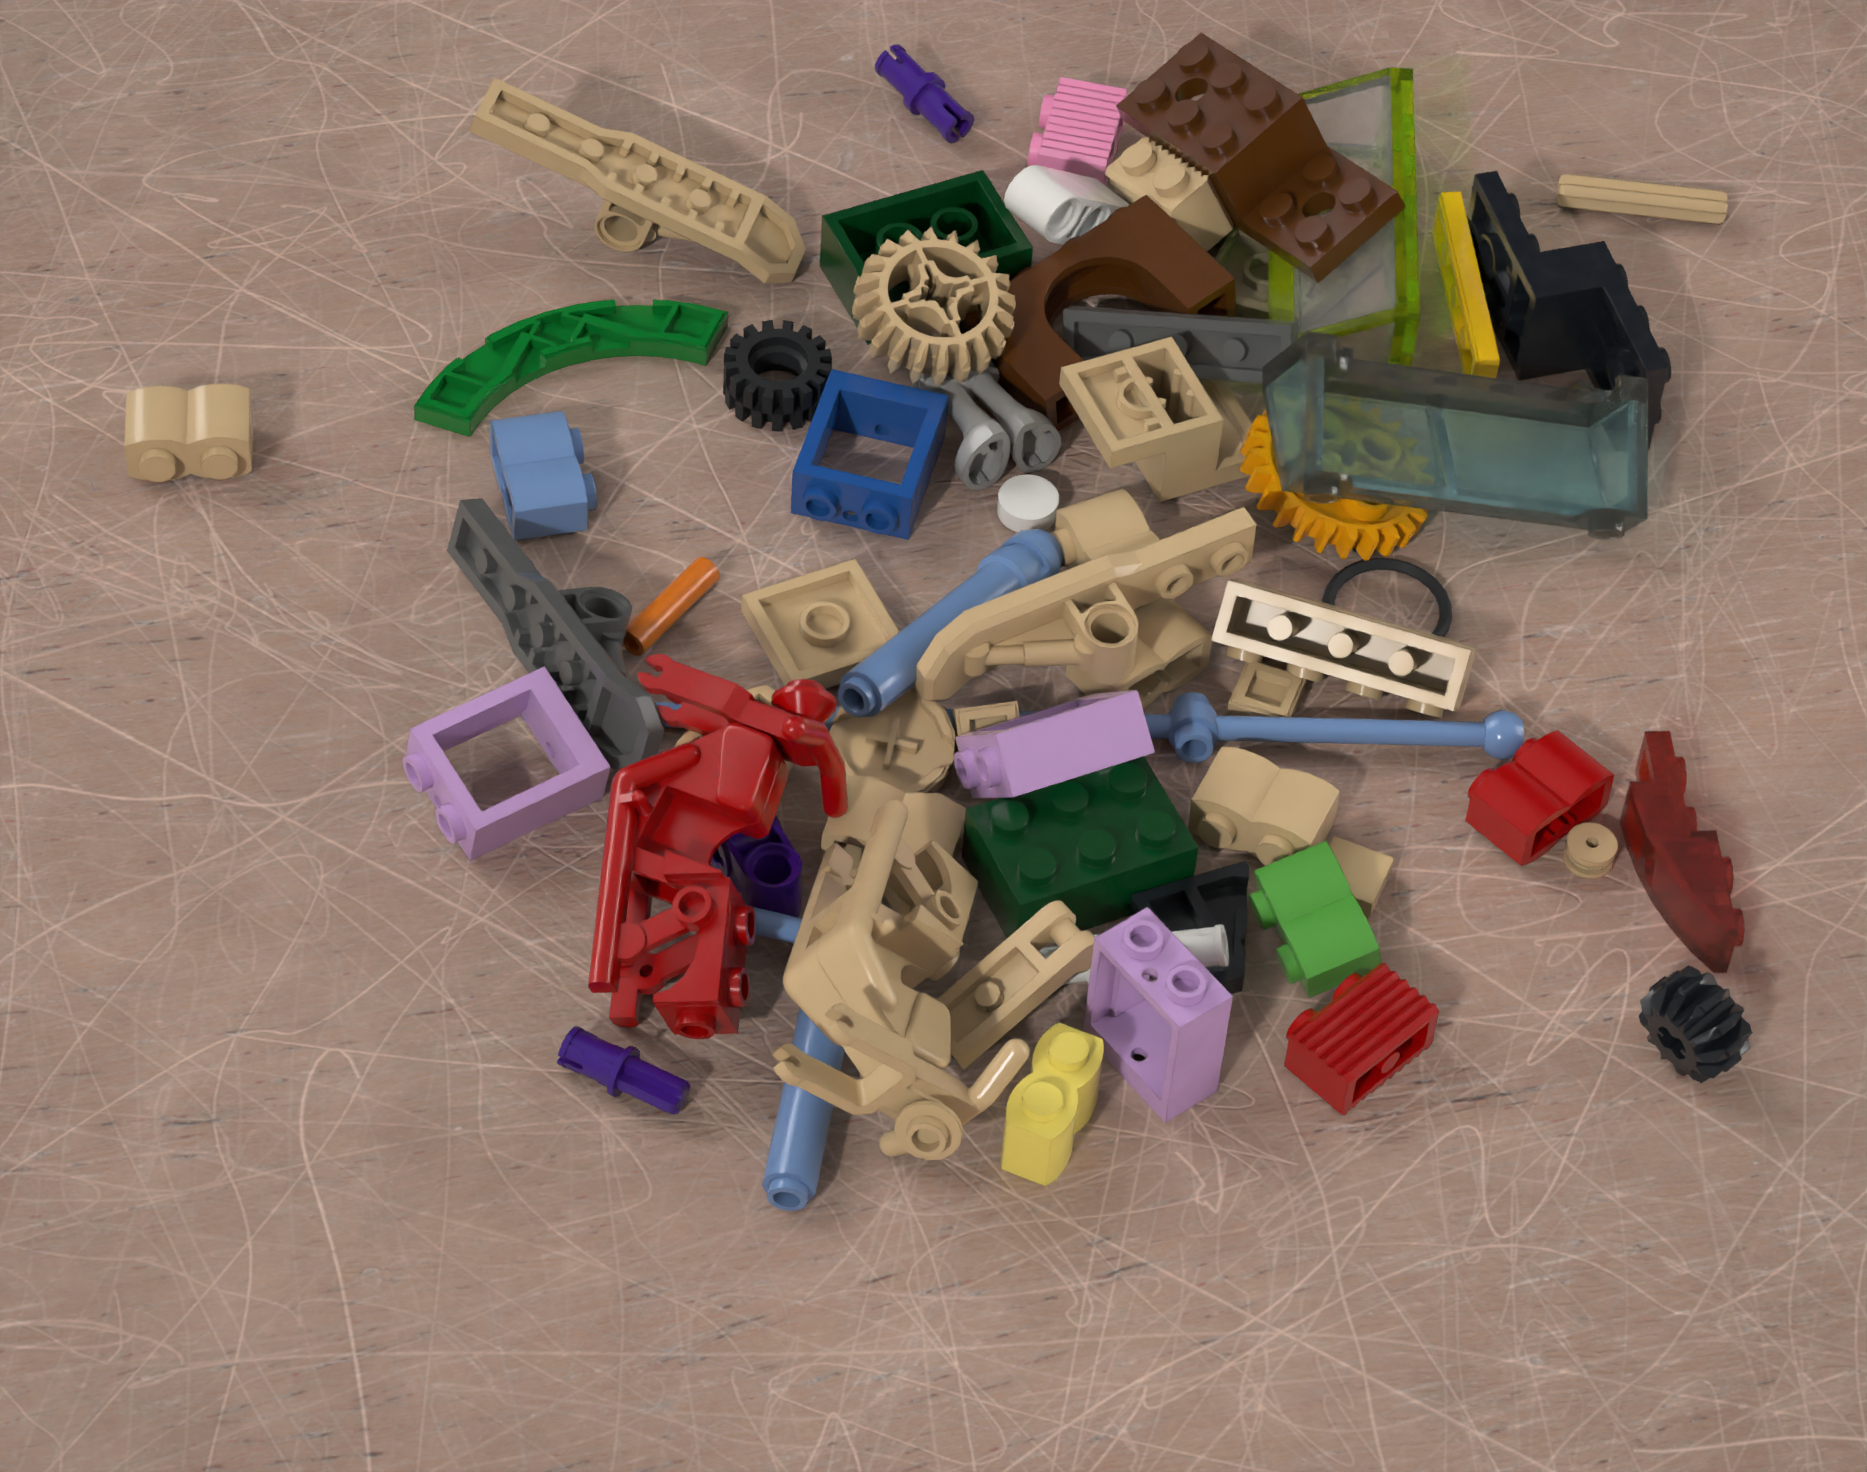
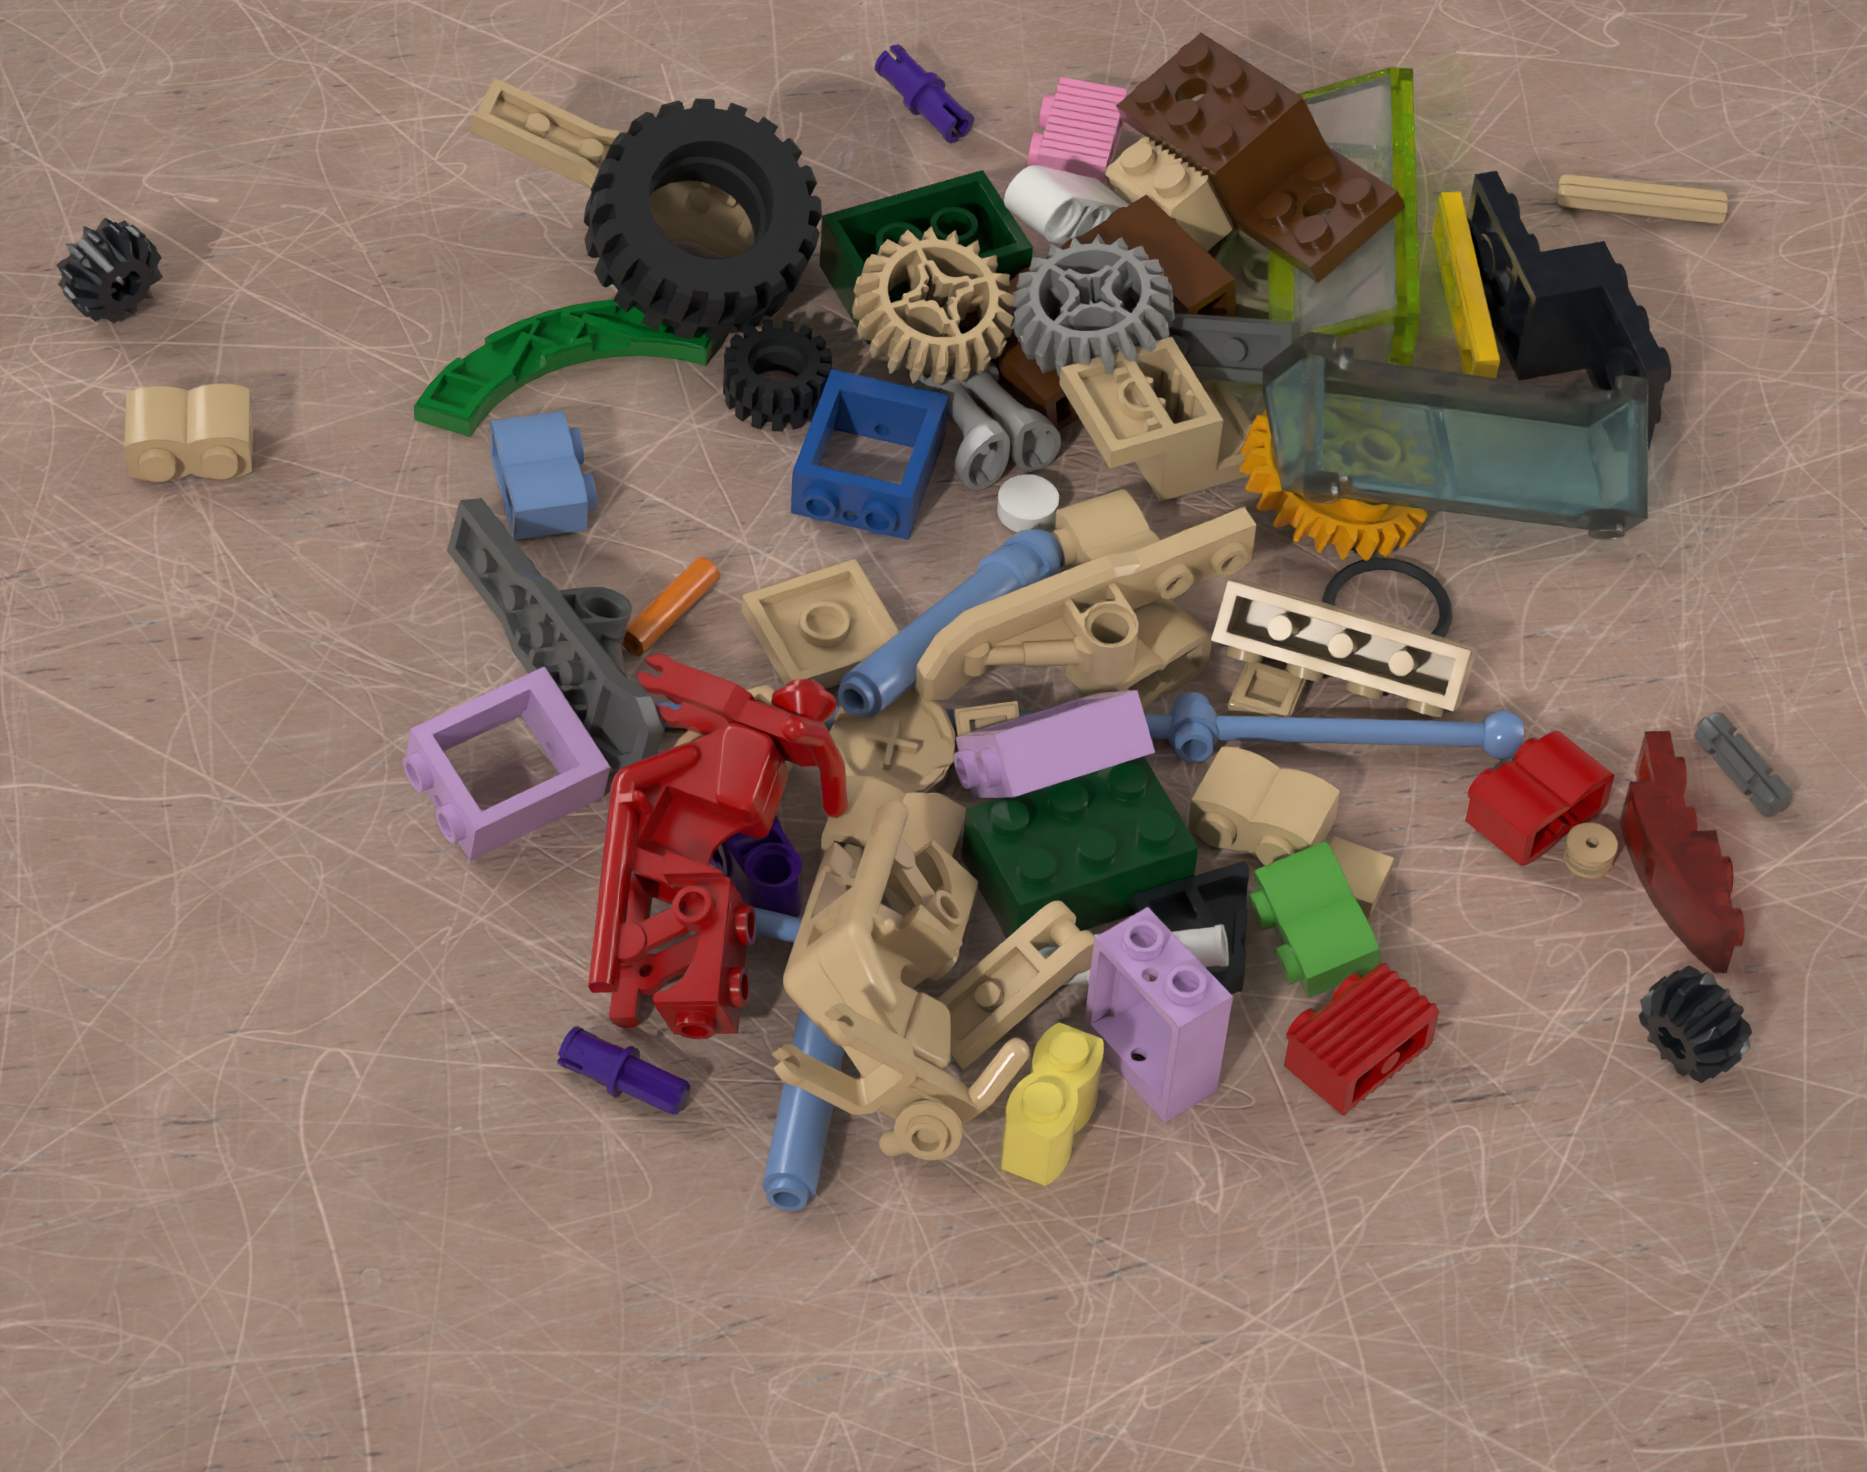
none -> black gear [57,218,163,324]
none -> black tyre [584,98,822,340]
none -> light grey gear [1012,234,1175,376]
none -> dark grey axle [1695,712,1793,817]

